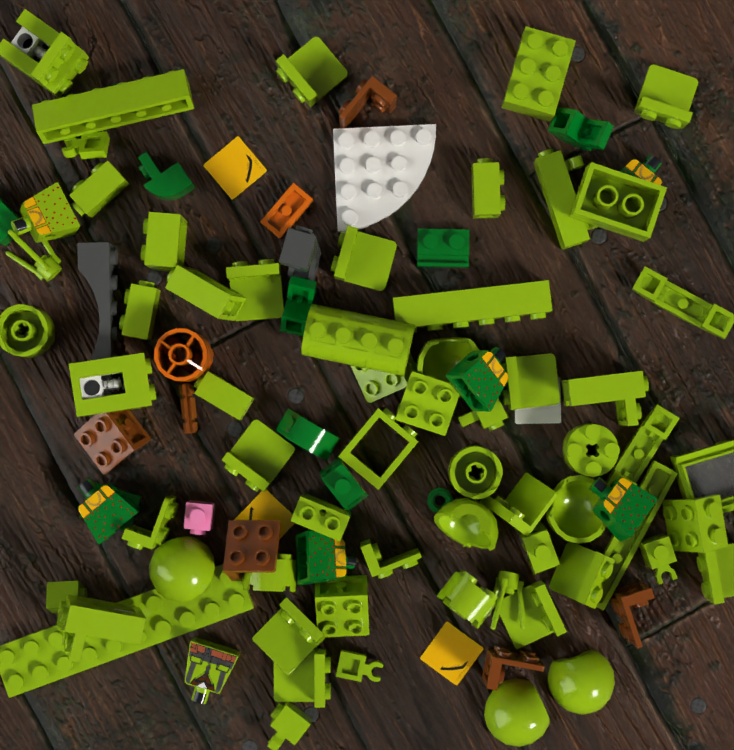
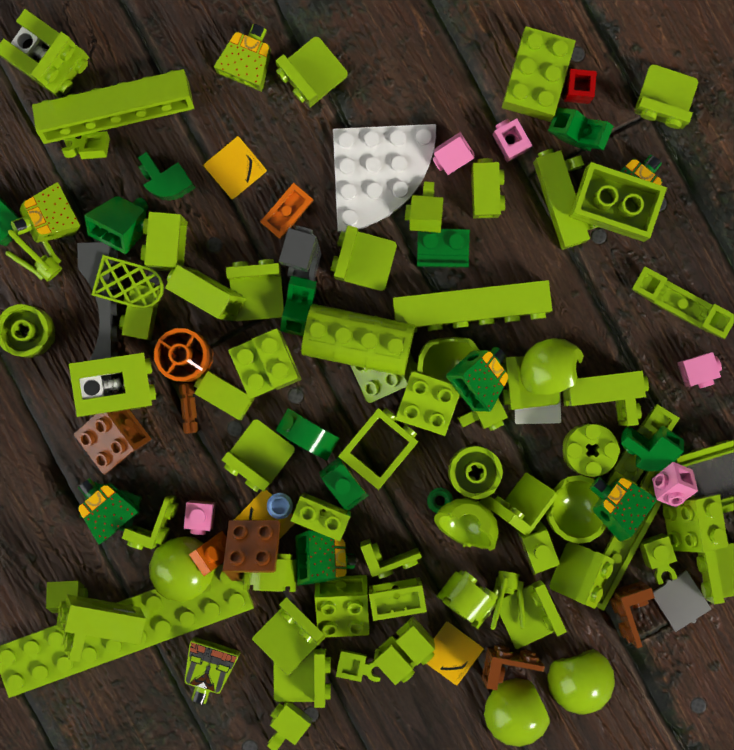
lime brick [69,161,129,218] -> none
dark orange bracket [338,76,397,128] -> none
none -> green torso [84,196,149,255]
none -> lime window [91,255,164,309]
none -> orange plate [189,531,227,576]
none -> lime torso [214,24,271,92]
none -> lime brick [228,328,302,400]
none -> light blue plate [267,493,293,519]
none -> lime window [369,577,427,621]
none -> lime piece [374,616,435,685]
none -> lime brick [405,181,443,233]
none -> bright pink brick [433,132,474,175]
none -> bright pink brick [493,119,532,162]
none -> lime cylinder [520,338,584,395]
none -> red brick [564,69,597,104]
none -> green brick [621,425,684,472]
none -> bright pink brick [652,462,698,508]
none -> light grey piece [653,570,711,632]
none -> bright pink brick [677,352,722,389]

